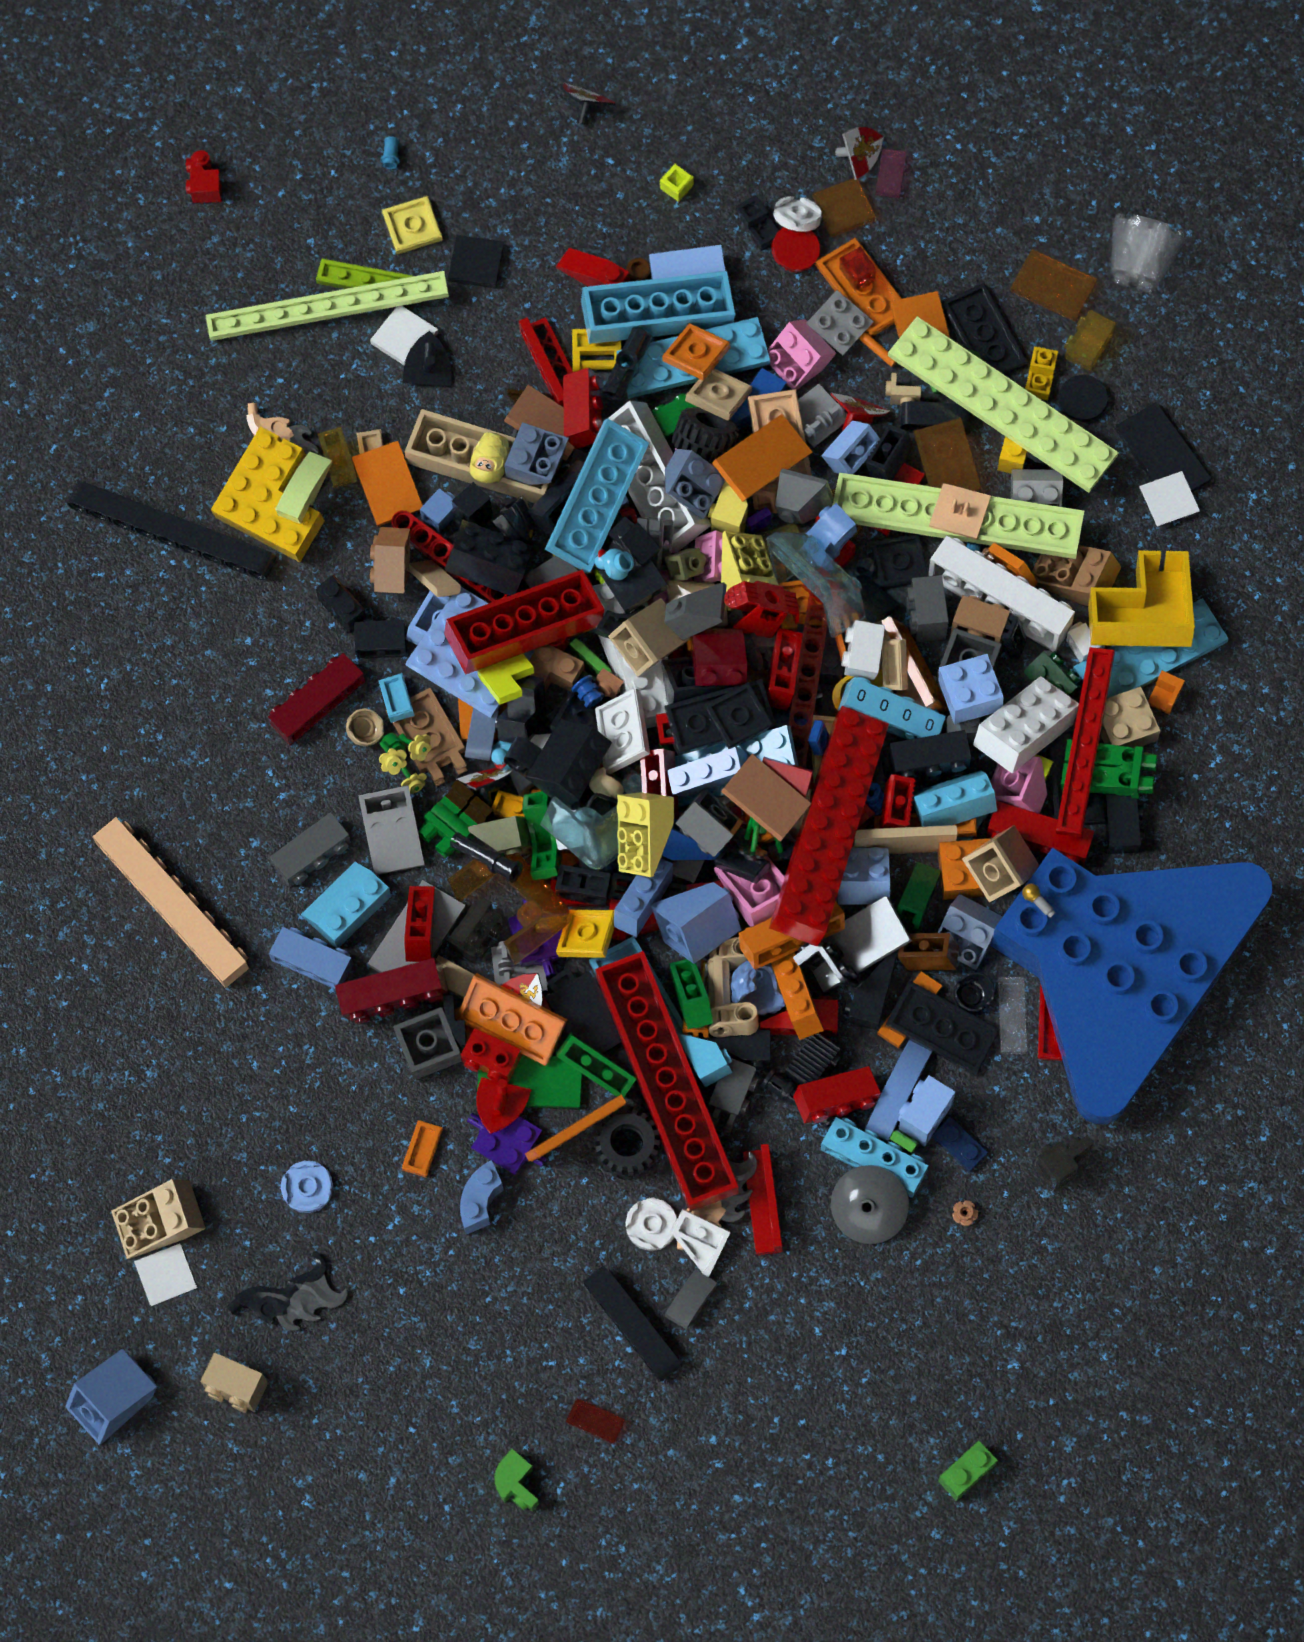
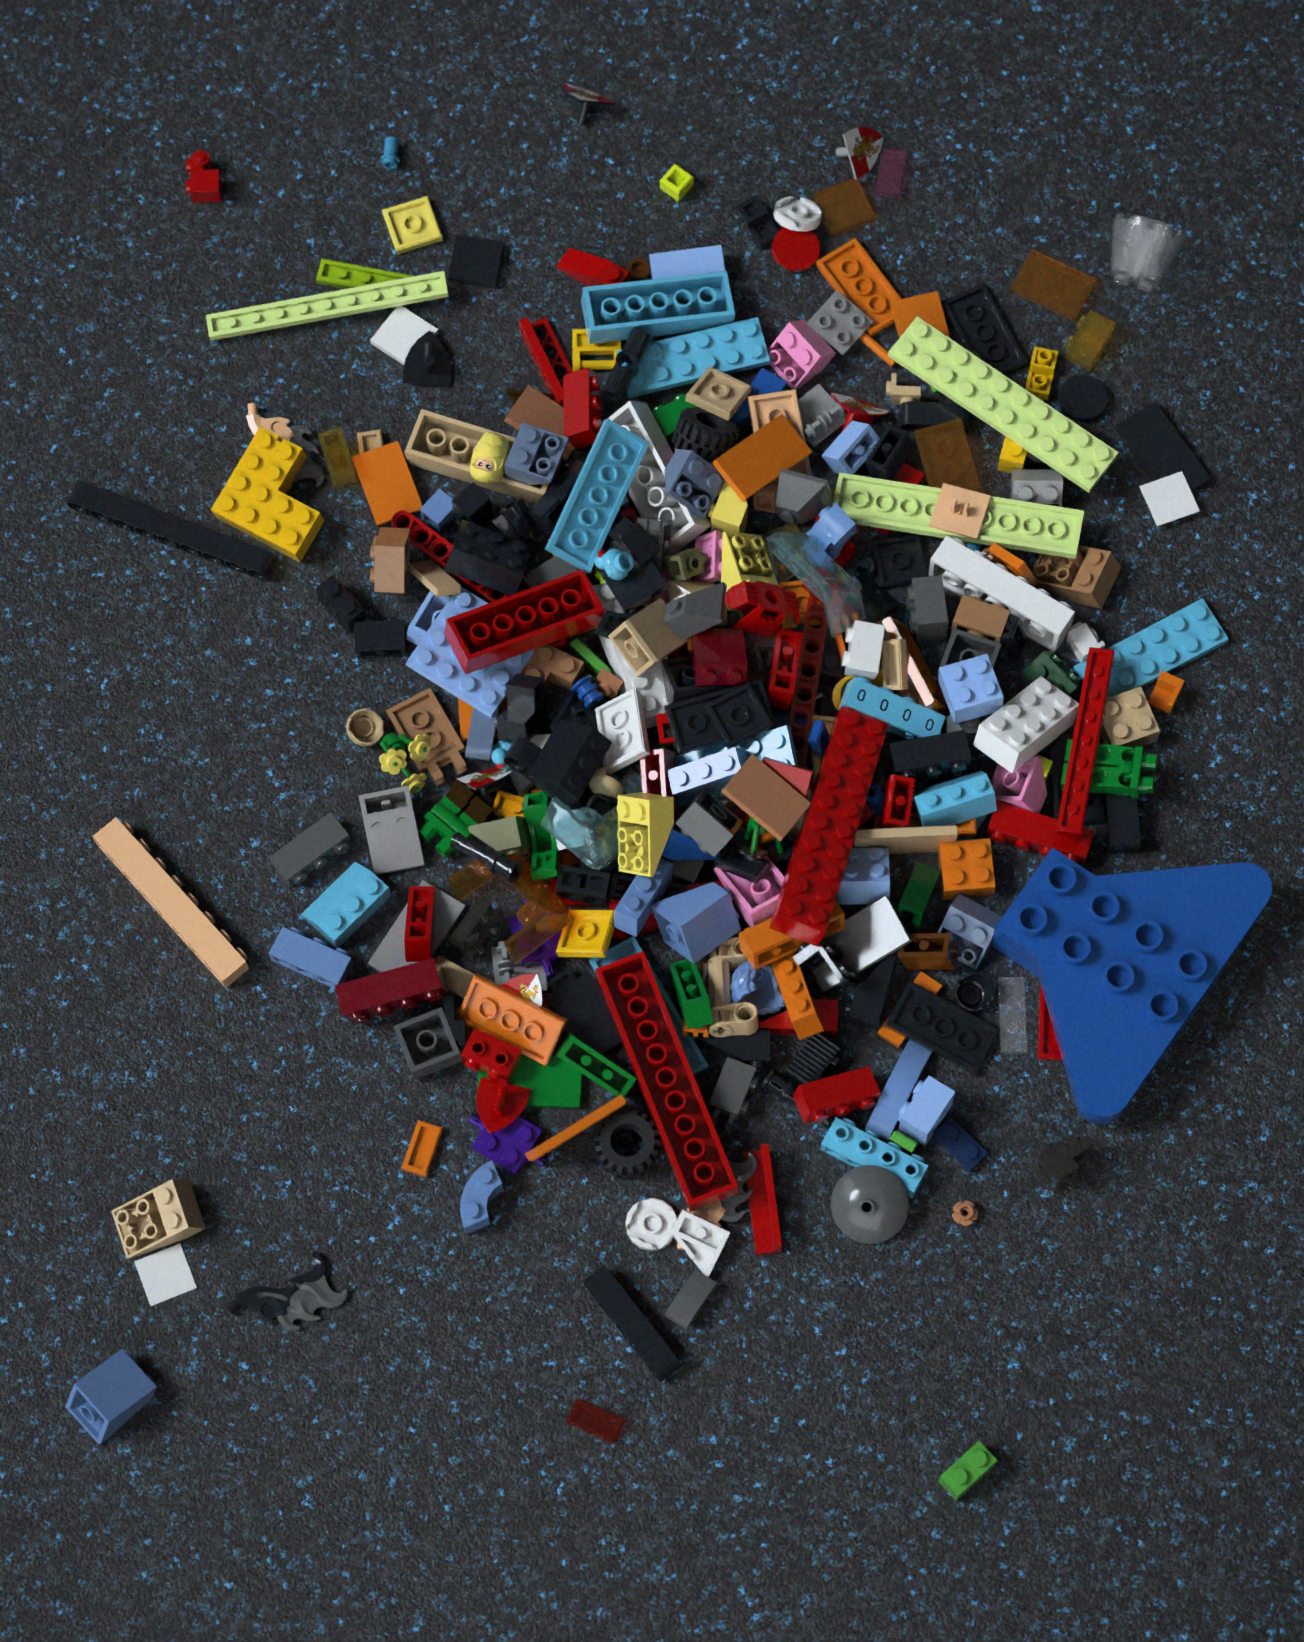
tan brick [200,1352,268,1413] -> none
dark red brick [268,653,365,746] -> none
yellowish green slope [275,452,333,524] -> none
light blue tile [281,1161,333,1213] -> none
medium azure tile [378,673,415,723] -> none
neon yellow tile [477,654,534,705] -> none
bright green brick [495,1449,539,1512] -> none
orange tile [662,323,731,381] -> none
medium azure slope [678,1034,732,1087] -> none
dark purple tile [746,507,772,534] -> none
clear red brick [839,246,876,290] -> none
tan slope [962,825,1040,902] -> none
piece [1022,884,1056,918] -> none
yellow piece [1088,550,1195,647] -> none

